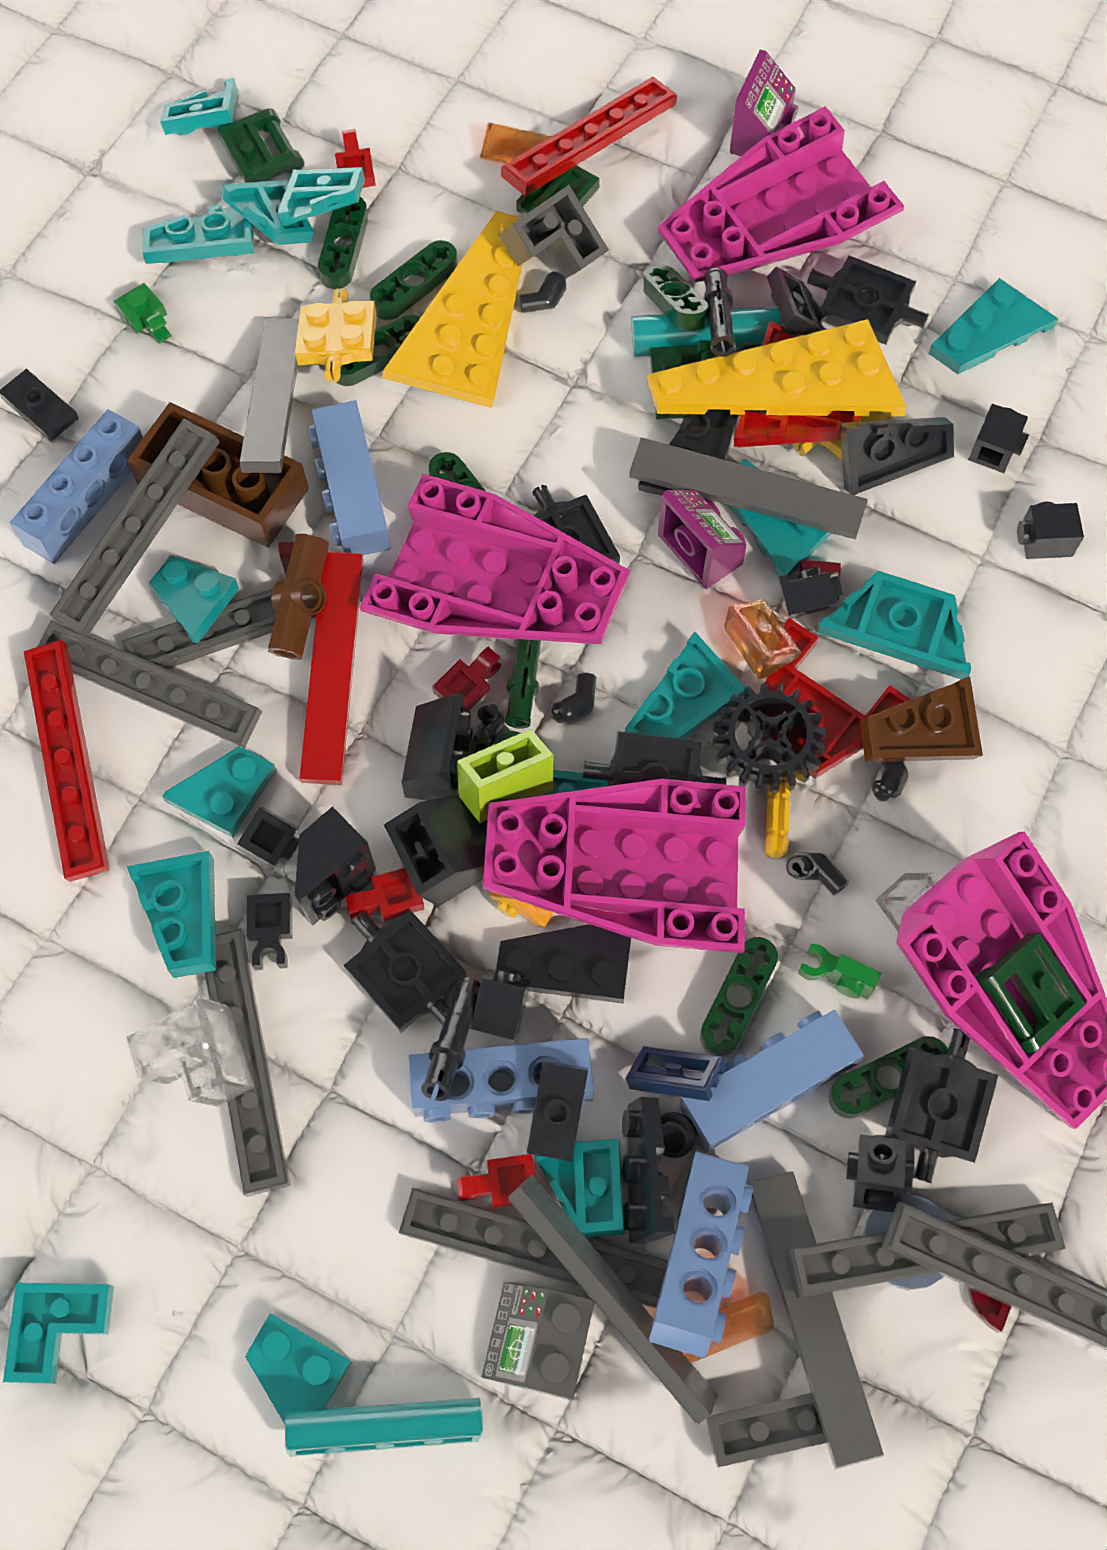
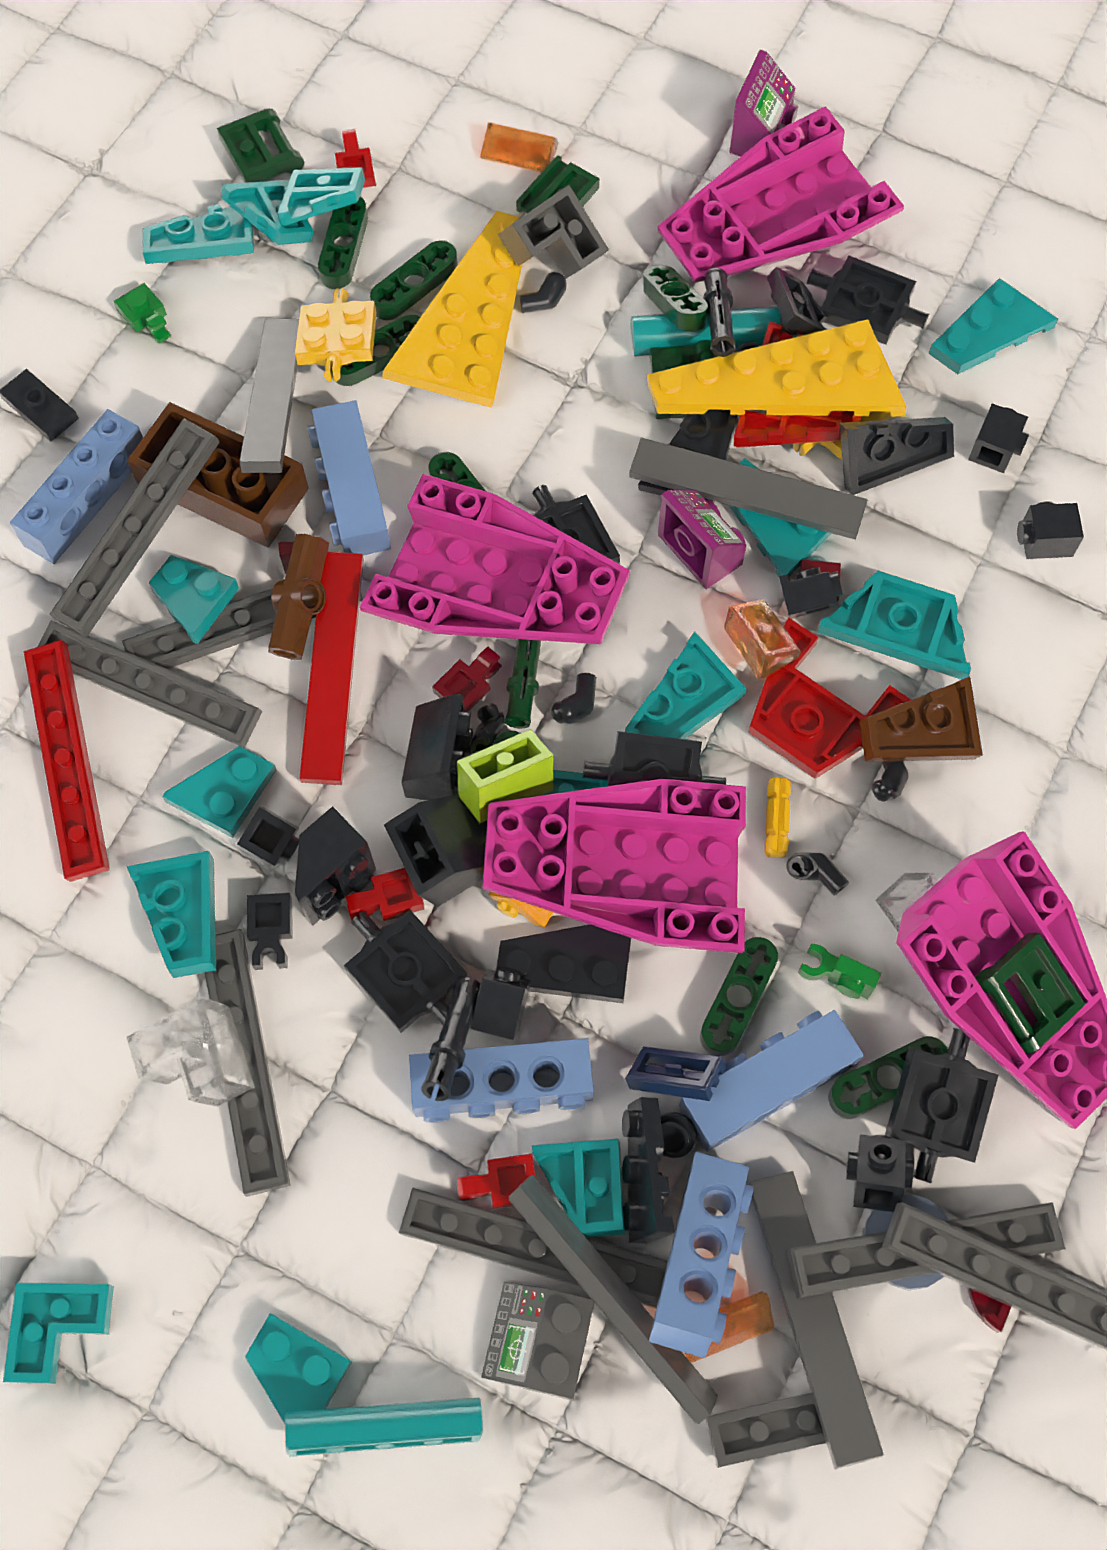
teal wing [160,78,238,135] -> none
red tile [501,77,677,196] -> none
black plate [526,1060,588,1161] -> none
black gear [712,682,827,795] -> none

